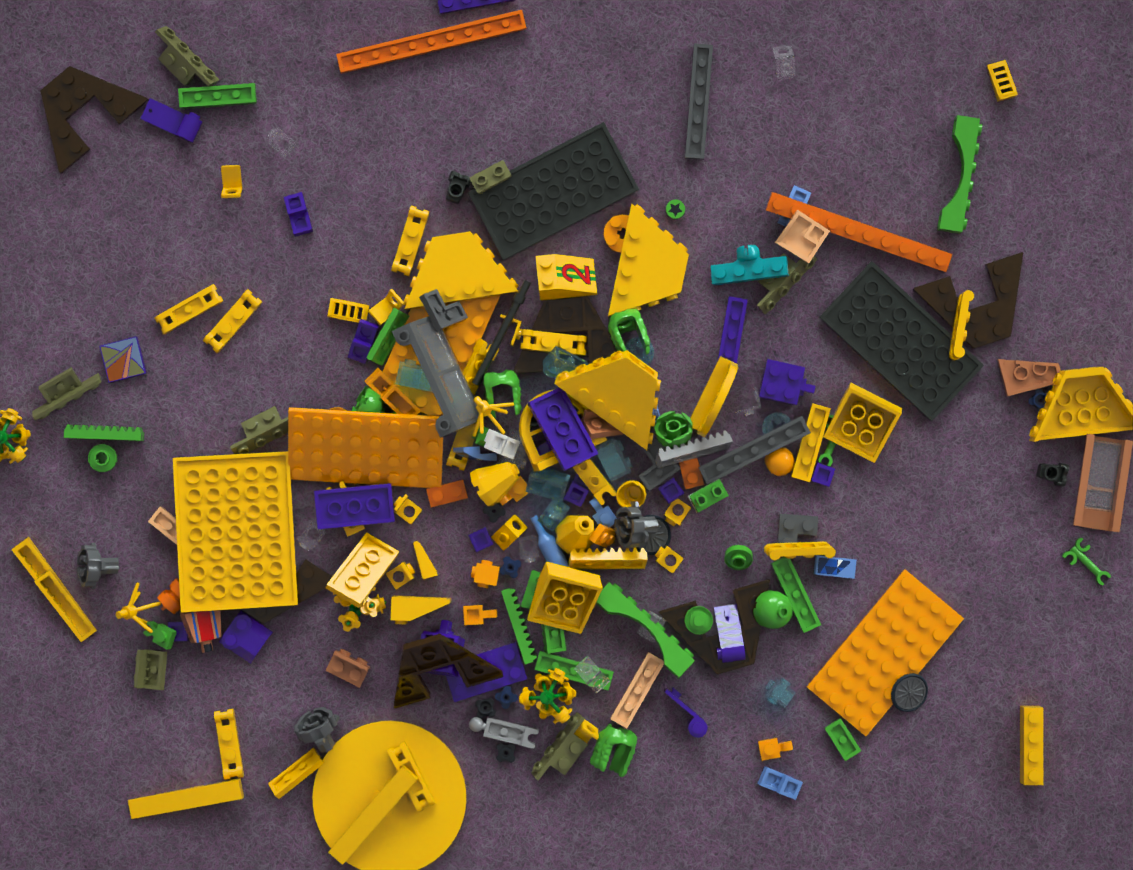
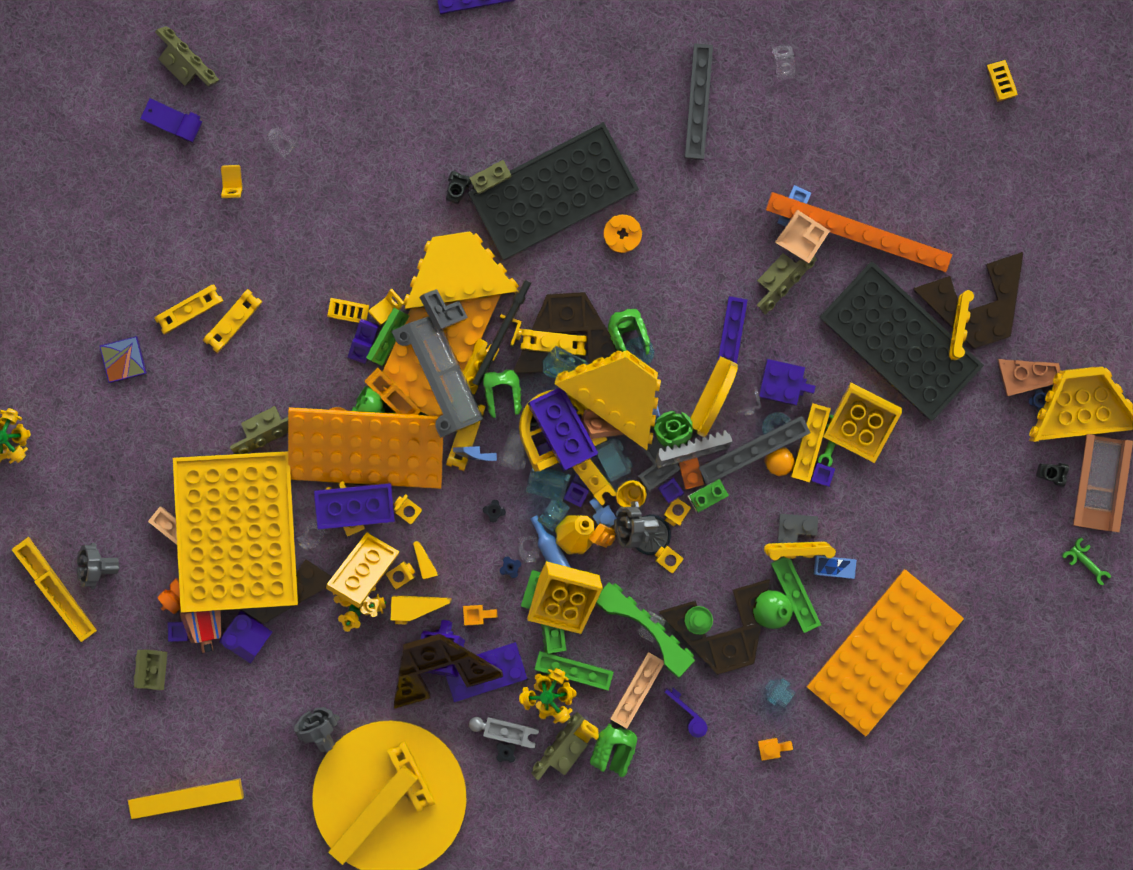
olive bracket [32,367,101,421] -> none
dark brown wing [40,66,149,174] -> none
bright green gear [64,424,144,441] -> none
bright green plate [88,444,117,472] -> none
yellow plant [116,582,161,633] -> none
bright green plate [143,621,177,650] -> none
bright green gear [178,83,257,109] -> none
yellow plate [214,709,244,780] -> none
yellow plate [268,748,324,799] -> none
dark purple slope [284,192,313,237] -> none
nougat bracket [325,648,370,688] -> none
orange plate [336,10,527,74] -> none
yellow plate [391,206,430,277] -> none
clear light blue brick [395,359,439,393] -> none
orange plate [426,480,468,508] -> none
dark purple tile [468,527,494,552] -> none
yellow cone [470,462,520,506] -> none
light orange brick [471,560,500,588] -> none
white hips [472,427,520,459] -> none
yellow plant [473,396,514,437] -> none
black plate [475,698,496,718] -> none
yellow bracket [491,514,528,550] -> none
dark blue plate [495,686,518,709] -> none
light orange plate [500,475,532,506] -> none
bright green gear [501,588,537,664] -> none
yellow slope [536,254,597,300] -> none
yellow gear [568,548,648,569] -> none
clear bracket [574,656,610,693] -> none
yellow piece [608,204,689,317] -> none
bright green tile [666,200,685,219] -> none
teal plate [711,245,789,286] -> none
door [714,604,746,663] -> none
bright green plate [724,545,753,570] -> none
medium blue slope [757,766,803,800] -> none
bright green plate [824,718,861,761] -> none
dark grey wheel [891,673,928,712] -> none
bright green arch [937,115,982,234] -> none
yellow brick [1020,706,1043,785] -> none

